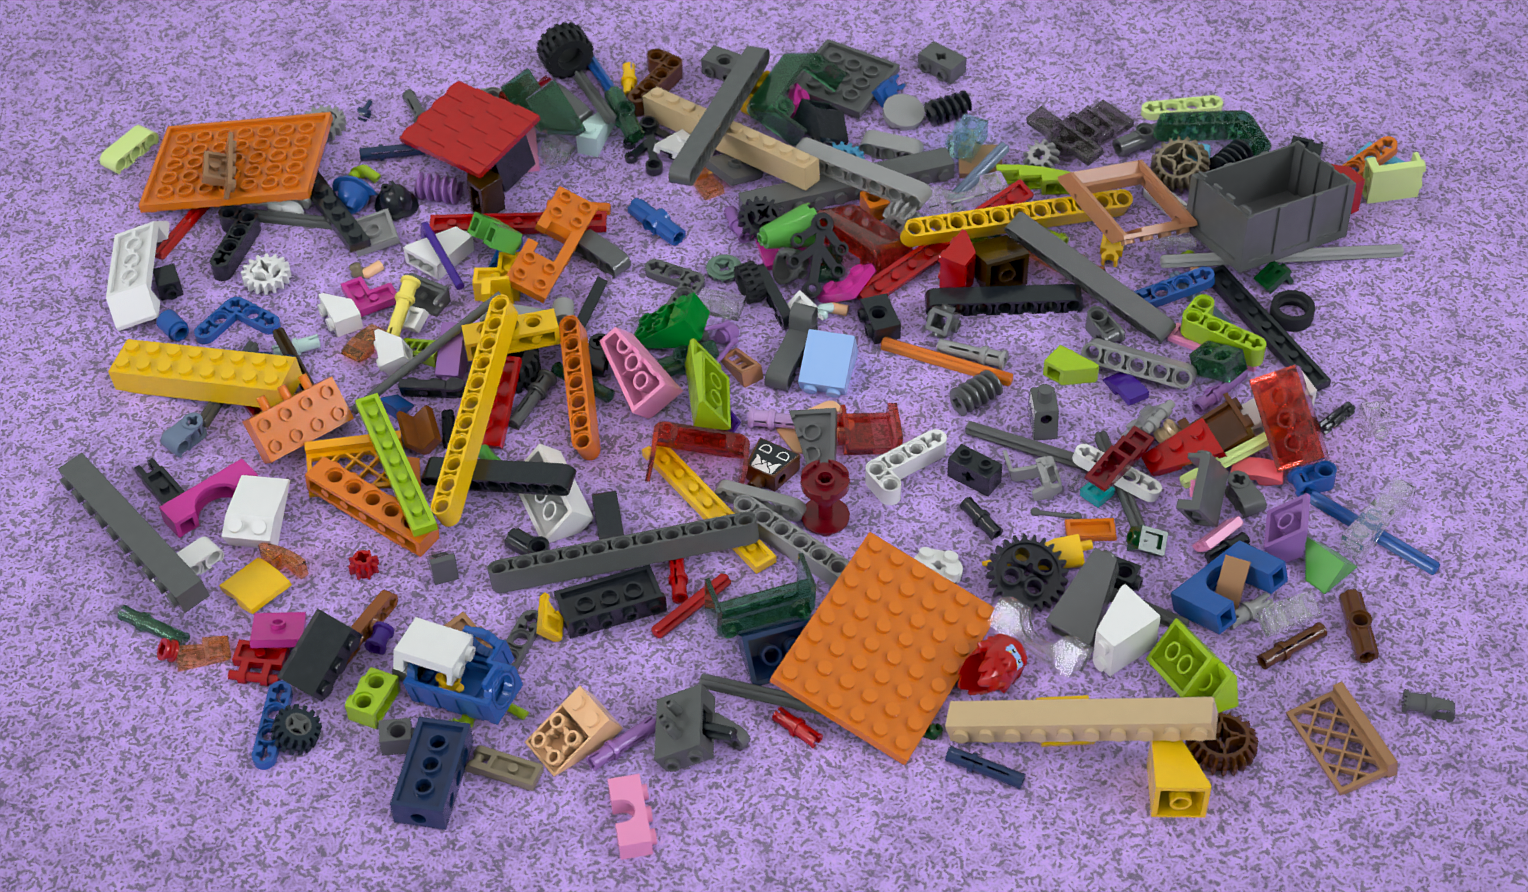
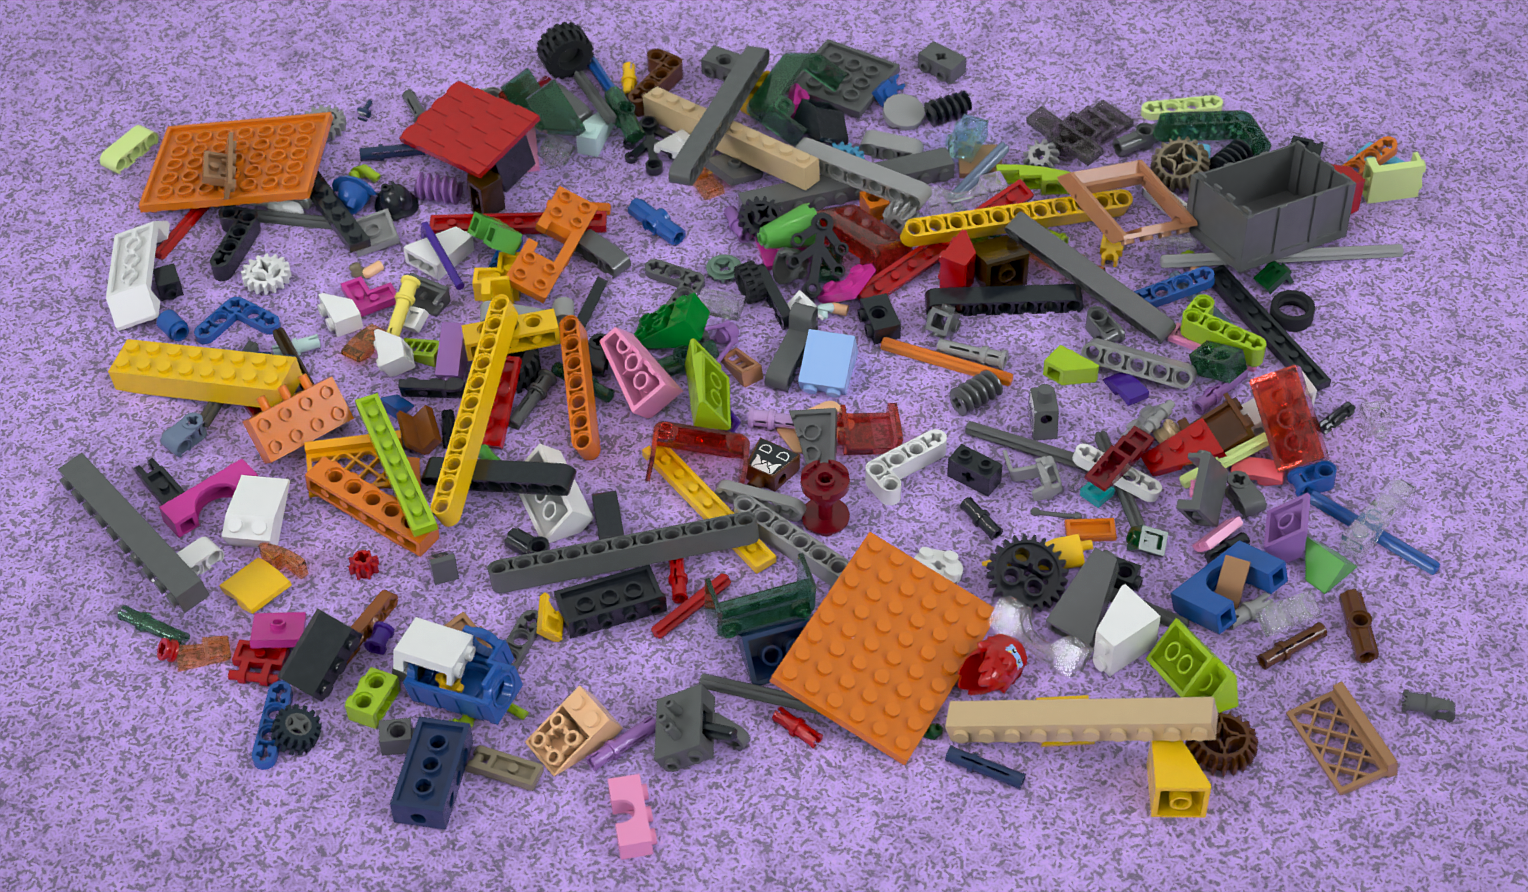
dark grey piece [351,291,501,414] -> none

